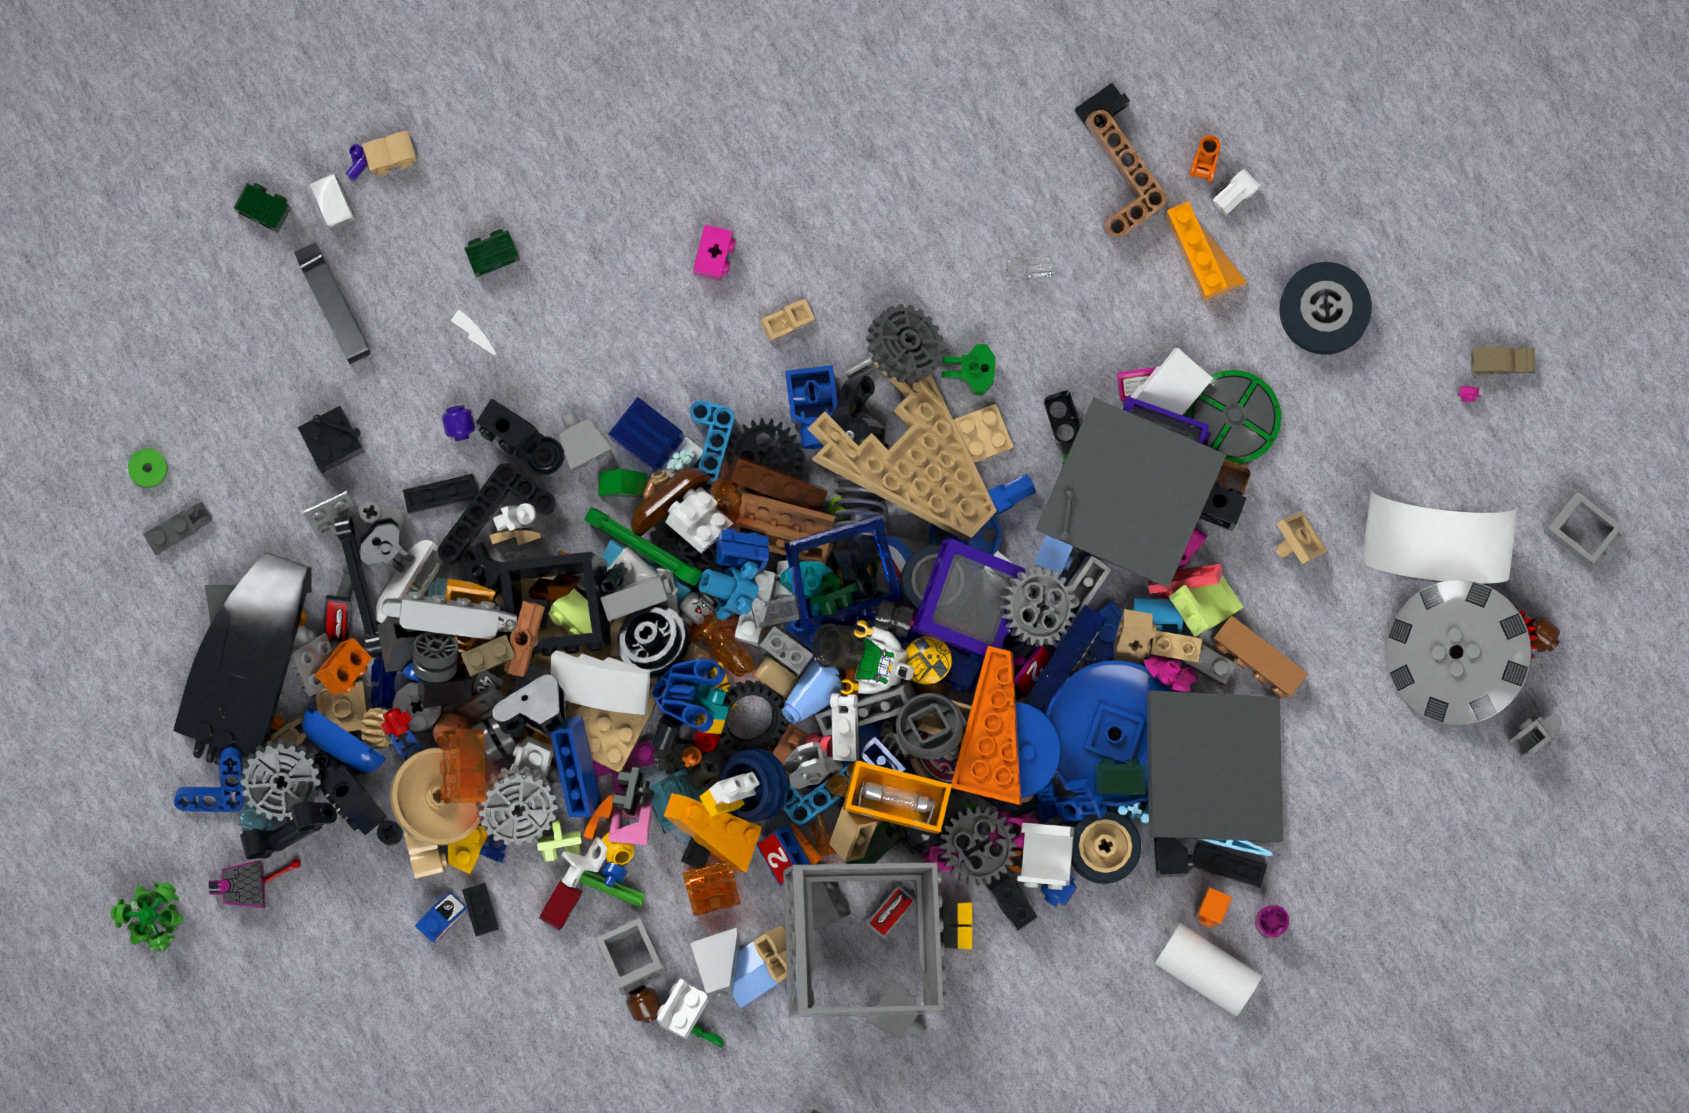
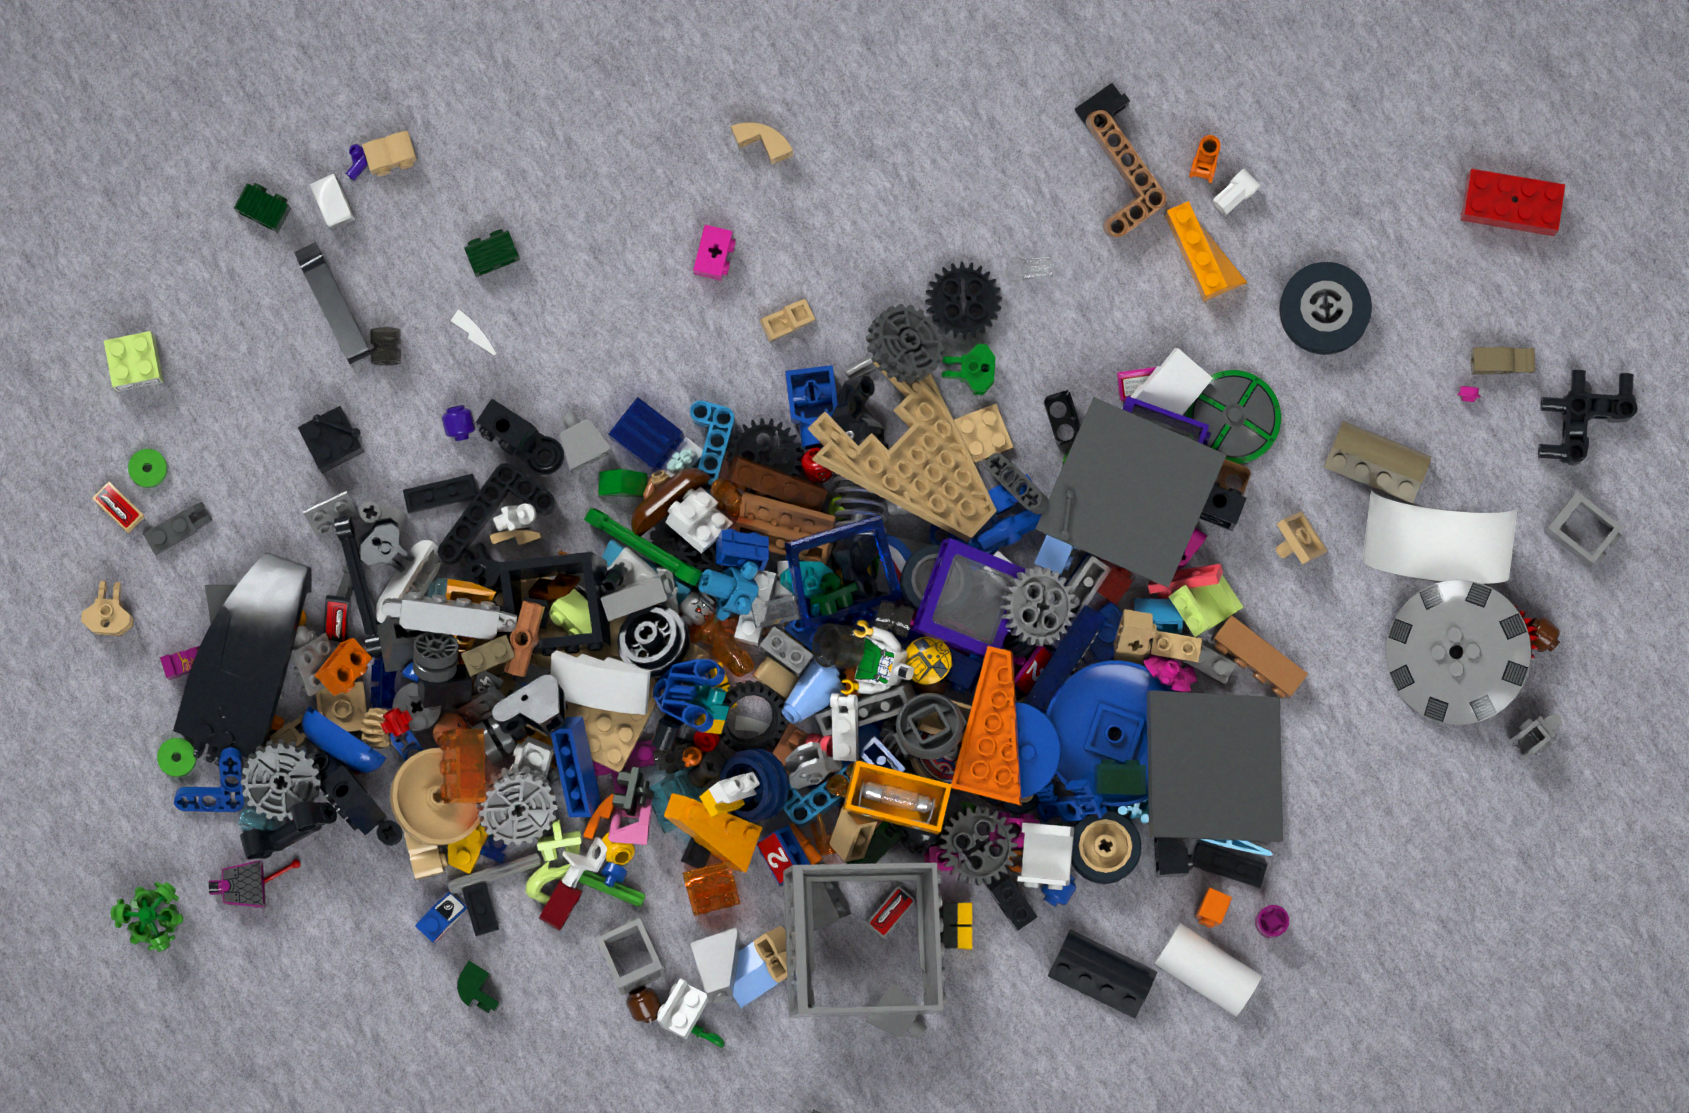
none -> tan hinge [81,581,134,636]
none -> slope [92,482,145,534]
none -> yellowish green brick [104,331,164,392]
none -> bright green piece [157,738,197,777]
none -> magenta leg [160,646,200,680]
none -> clear smoke wheel [370,327,402,366]
none -> light grey axle [448,853,542,894]
none -> dark green brick [457,961,501,1013]
none -> yellowish green piece [525,861,571,905]
none -> tan brick [731,122,793,165]
none -> white sticker [735,715,784,735]
none -> red head [802,447,834,483]
none -> black gear [925,262,1002,340]
none -> blue piece [972,509,1041,554]
none -> dark grey beam [986,453,1049,515]
none -> black brick [1048,929,1158,1019]
none -> clear red brick [1097,566,1135,605]
none -> dark tan brick [1324,421,1432,503]
none -> red piece [1460,169,1566,236]
none -> black pin [1538,370,1638,466]

